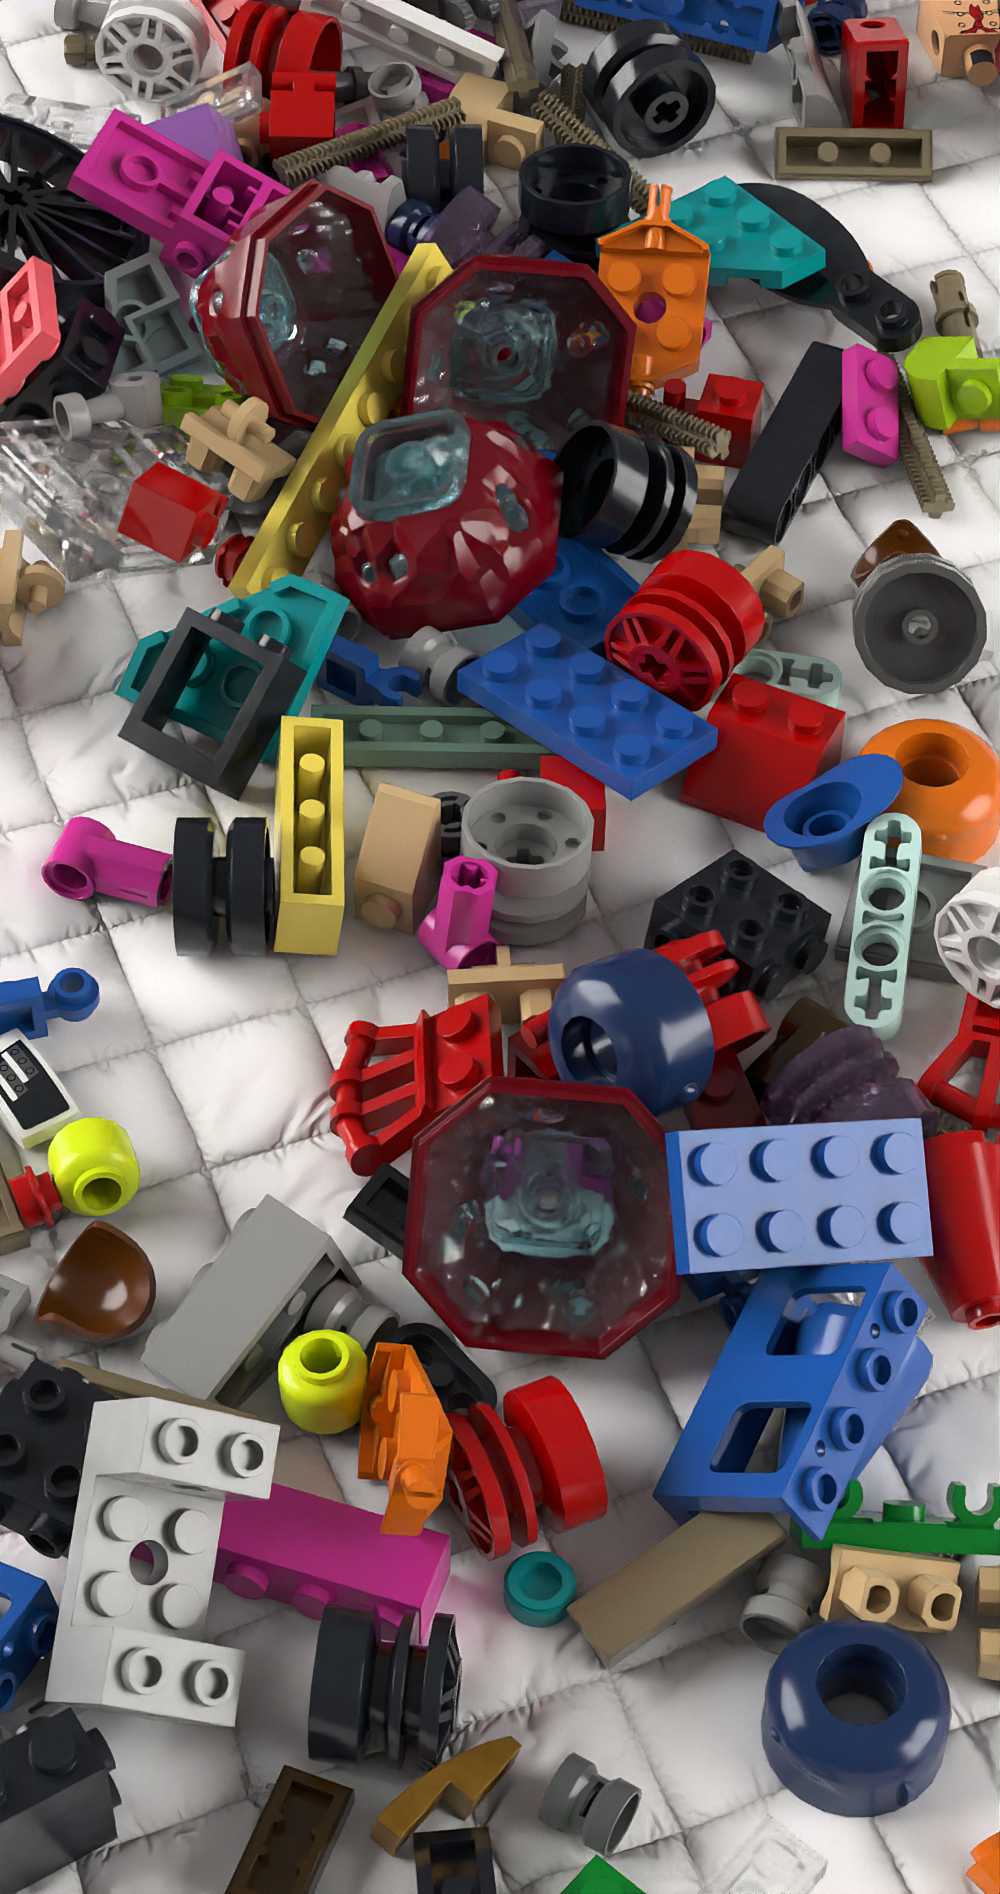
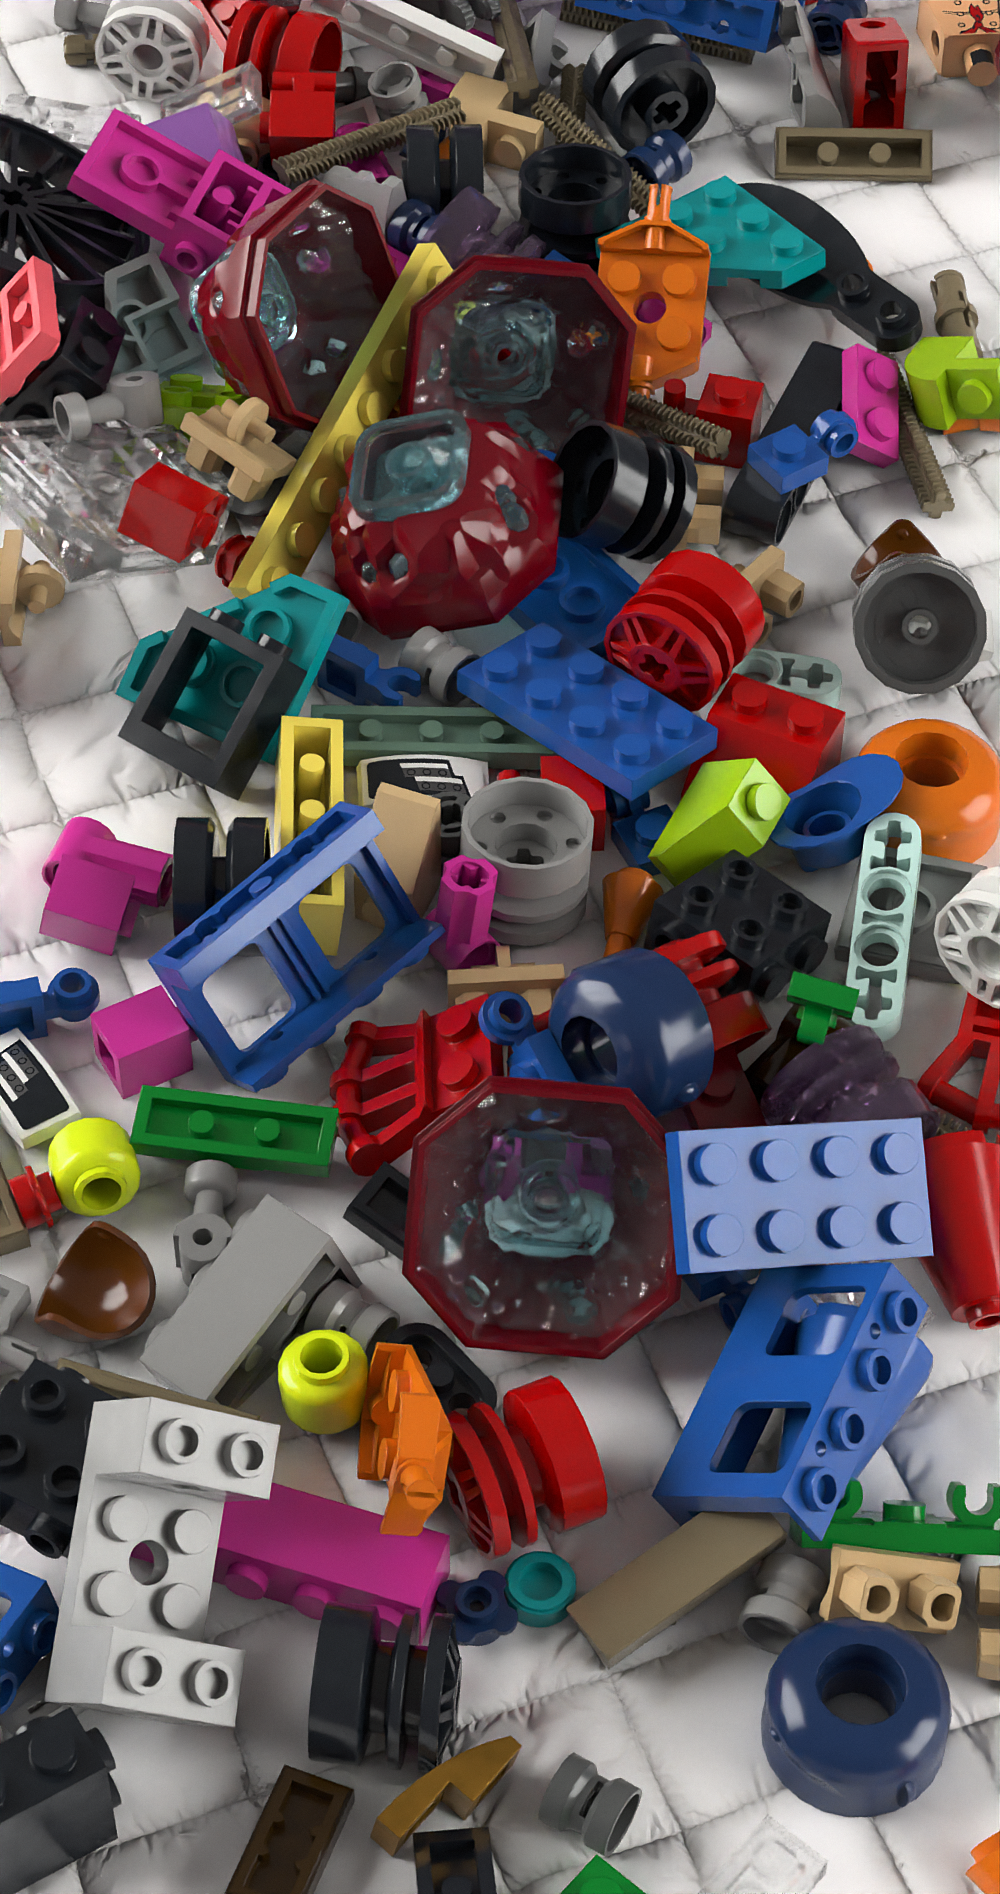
none -> dark pink brick [39,853,142,956]
none -> dark pink brick [90,985,198,1099]
none -> green plate [129,1085,340,1178]
none -> blue window [147,801,446,1093]
none -> light grey leg [173,1159,239,1287]
none -> slope [356,754,489,809]
none -> dark blue plate [436,1570,518,1646]
none -> blue plate [478,991,578,1107]
none -> orange cone [602,867,664,958]
none -> blue plate [604,784,673,876]
none -> dark blue wheel [622,129,693,194]
none -> lime slope [648,758,791,887]
none -> blue plate [747,410,859,495]
none -> green plate [786,971,860,1048]

